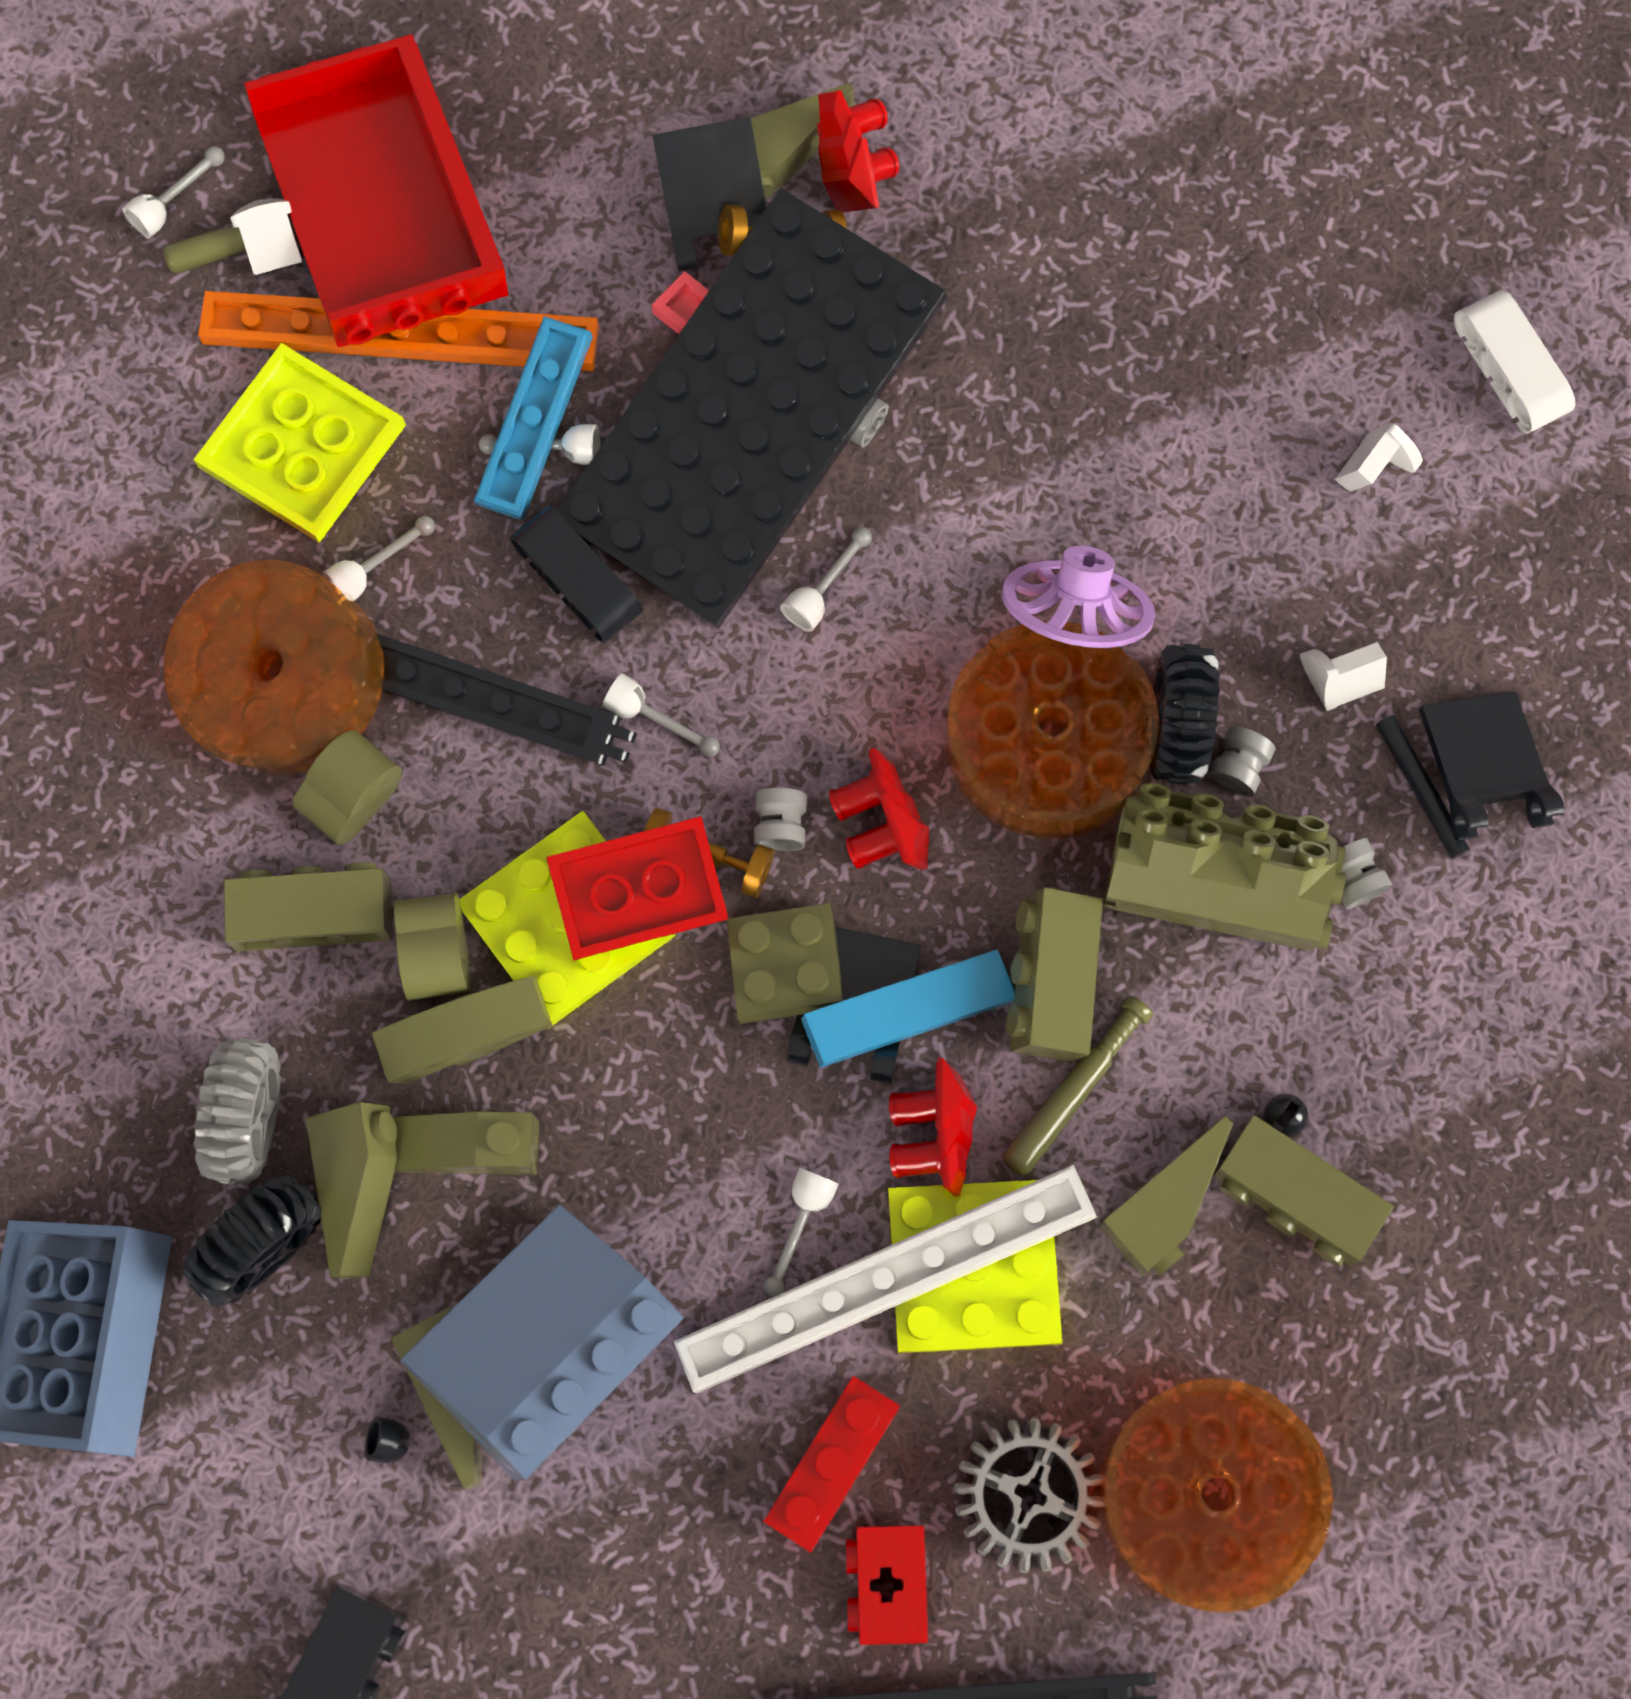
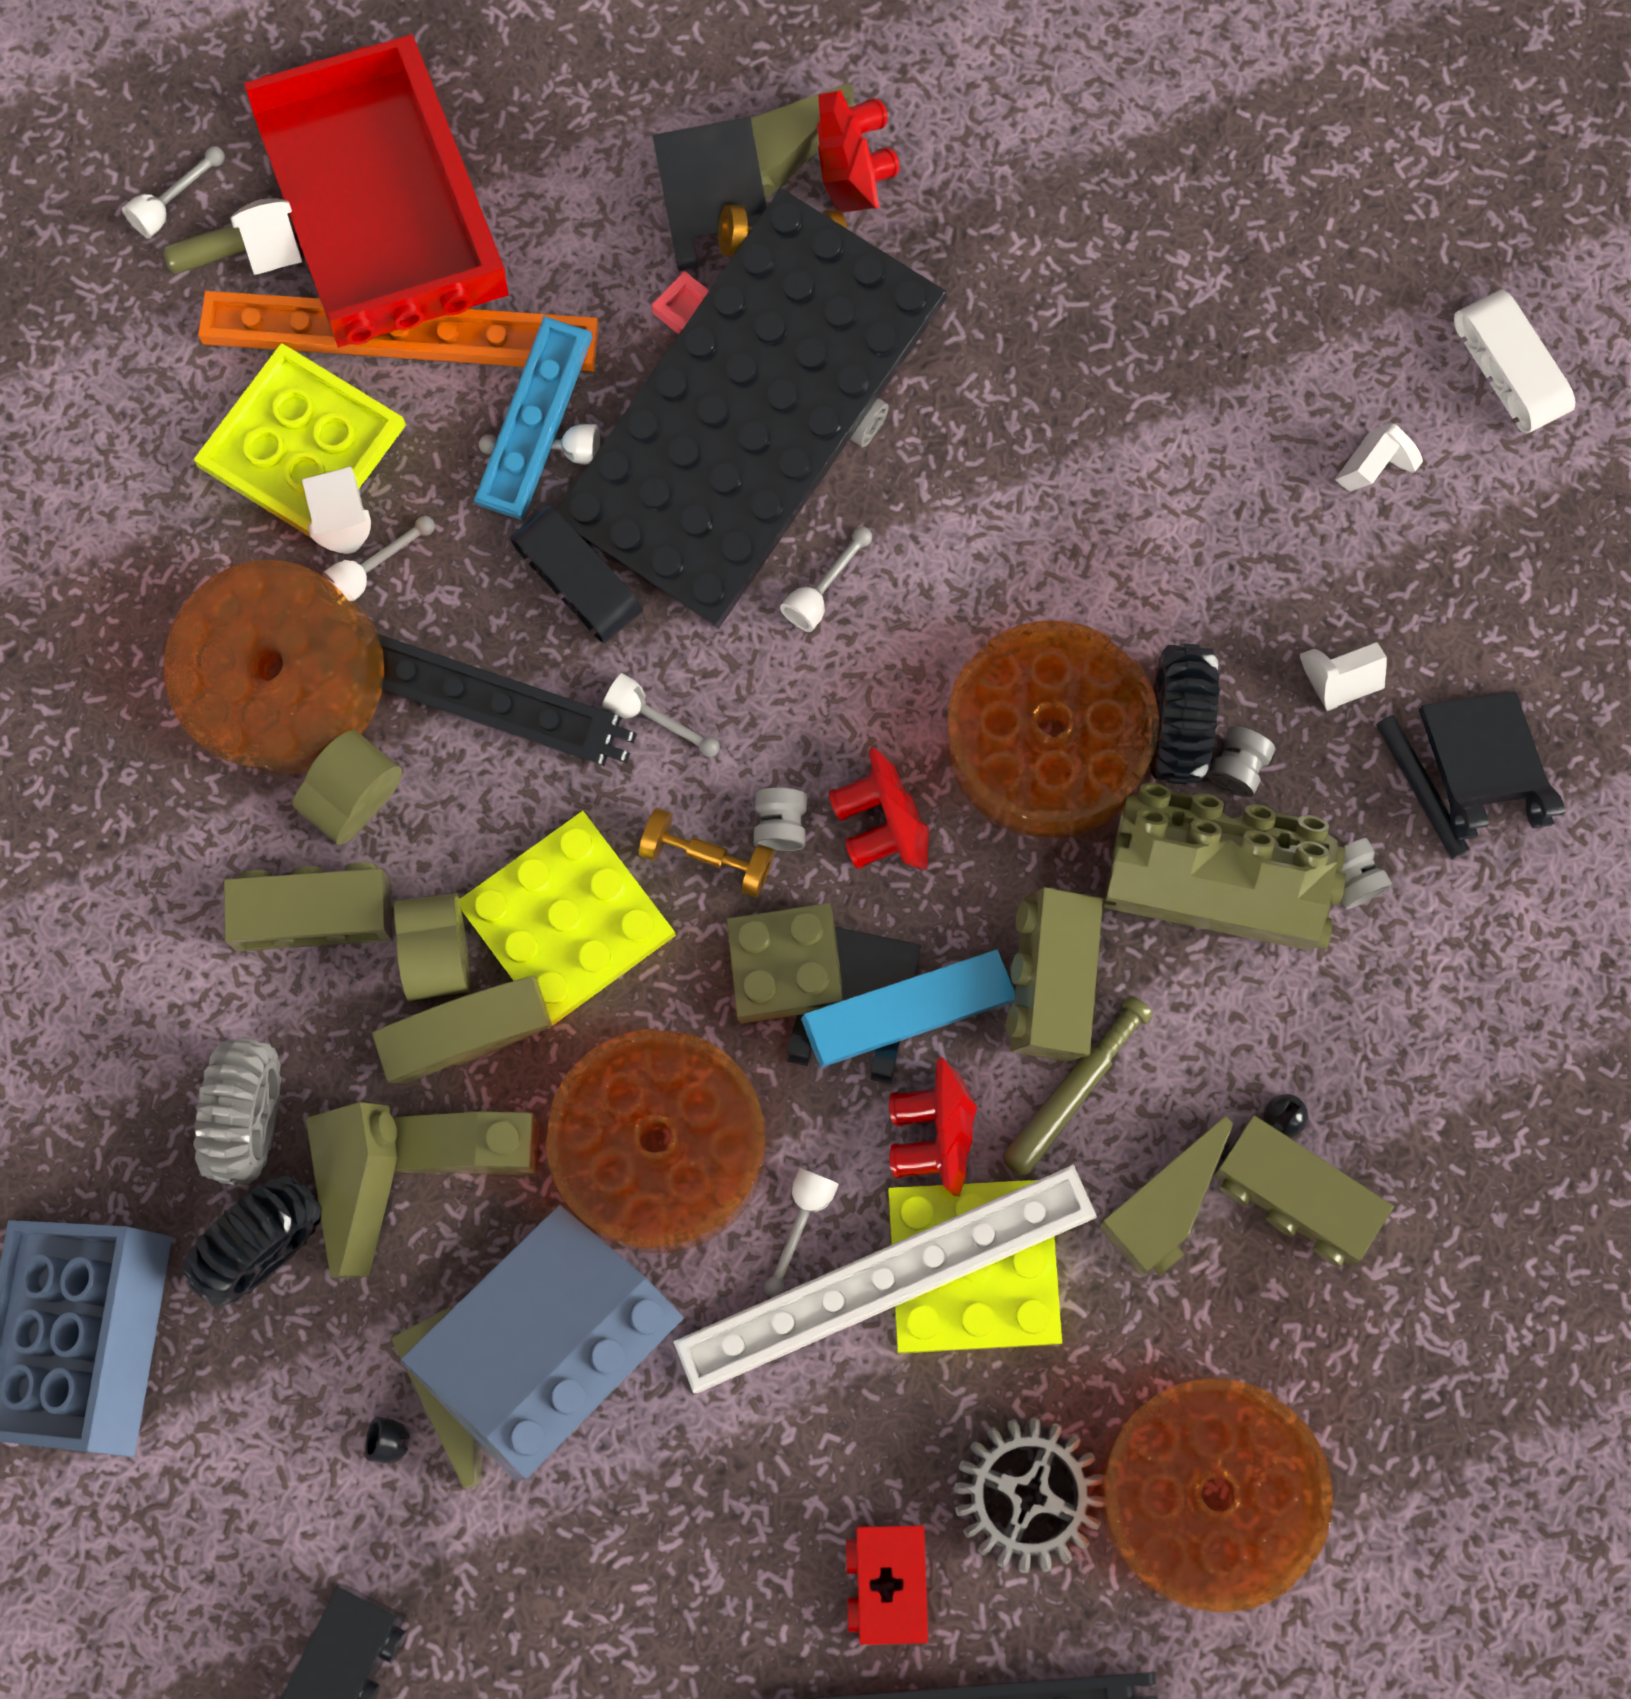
red plate [546,816,729,961] -> none
red brick [763,1376,900,1553] -> none
lavender wheel [1002,546,1156,648] -> none
none -> white tile [302,467,371,554]
none -> clear orange brick [546,1029,767,1254]

